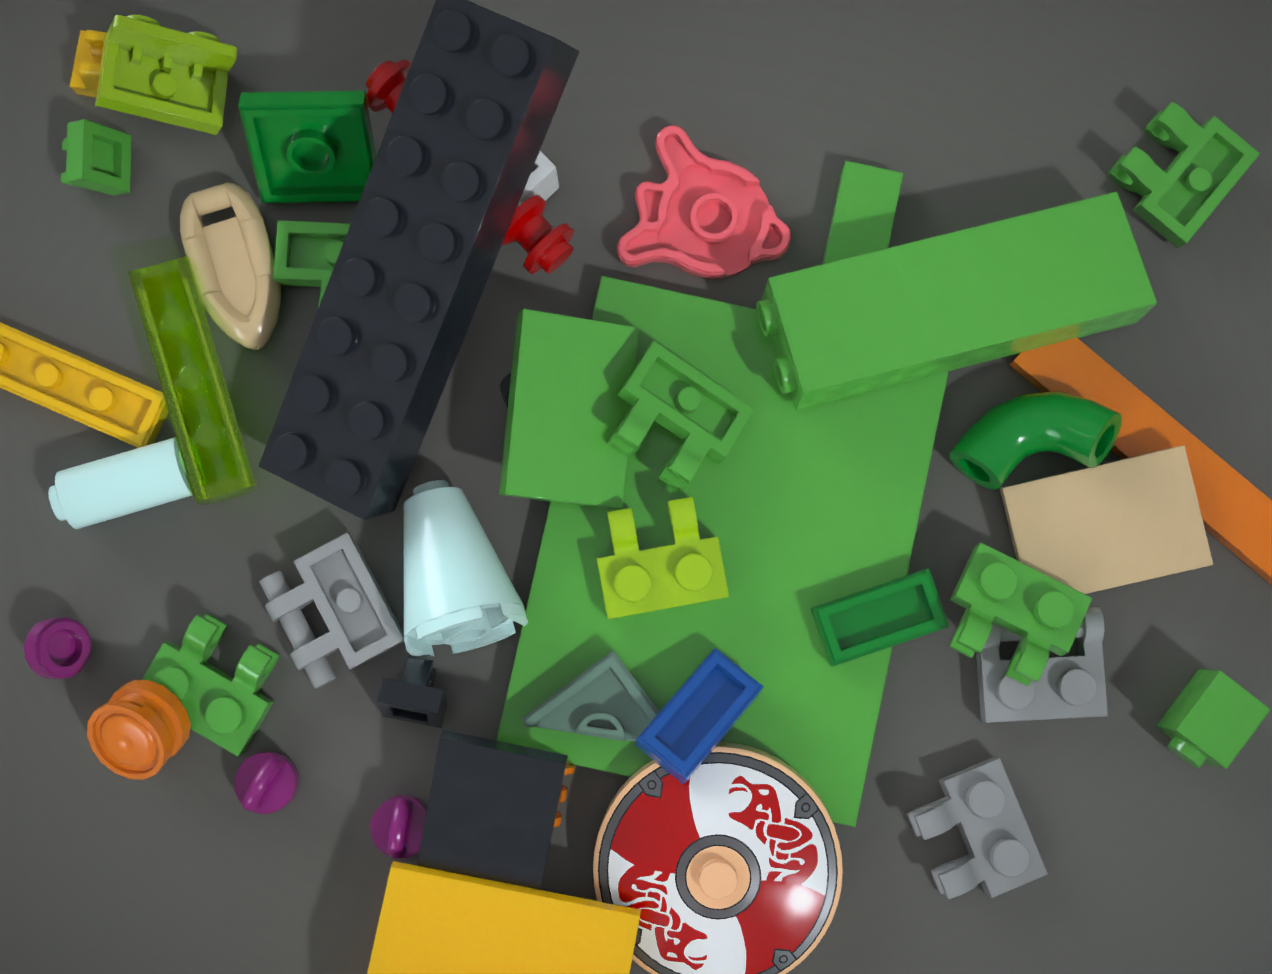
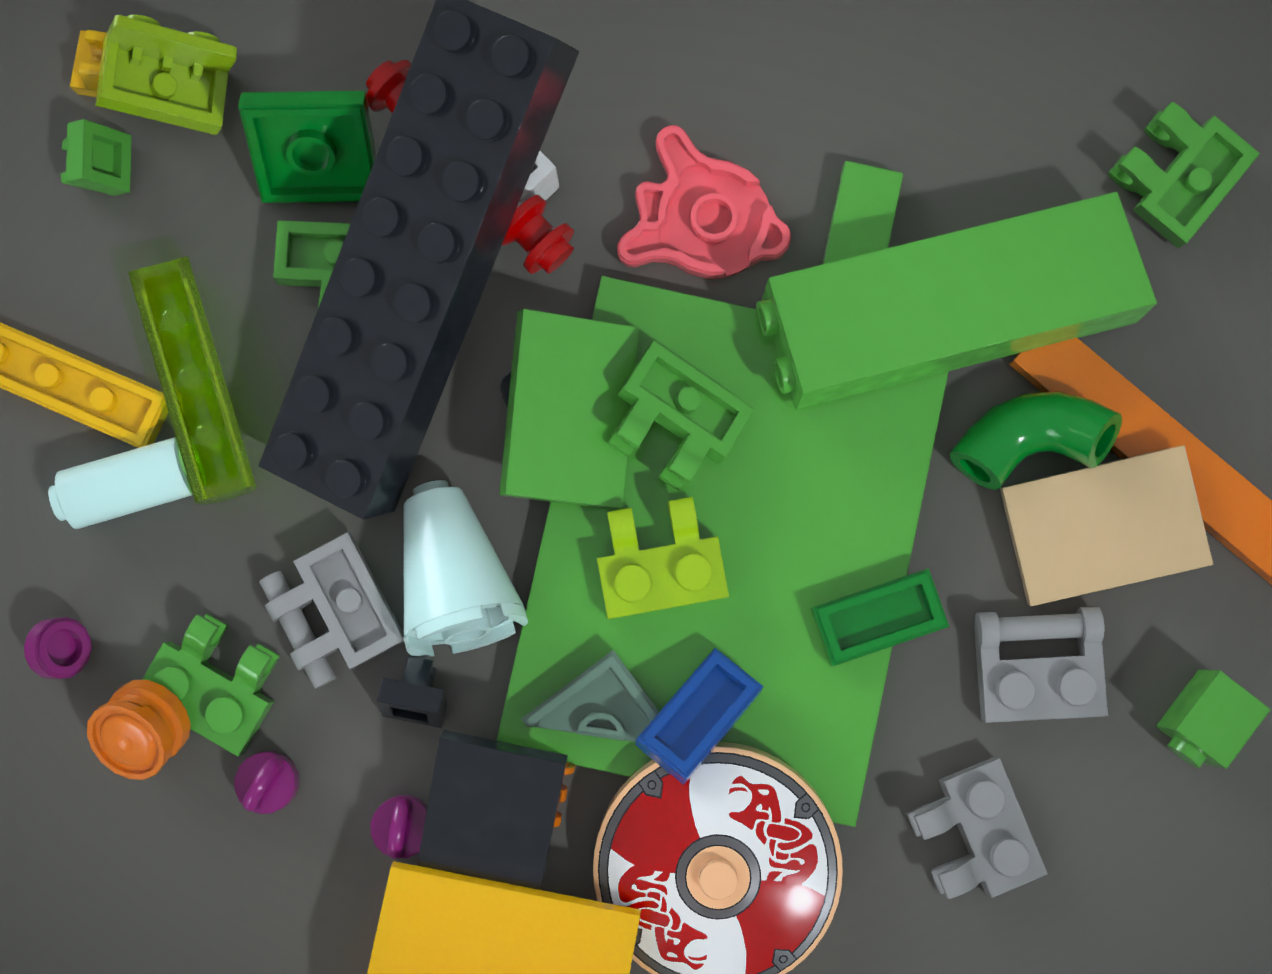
tan piece [180,182,281,350] -> none
bright green plate [949,542,1093,686] -> none

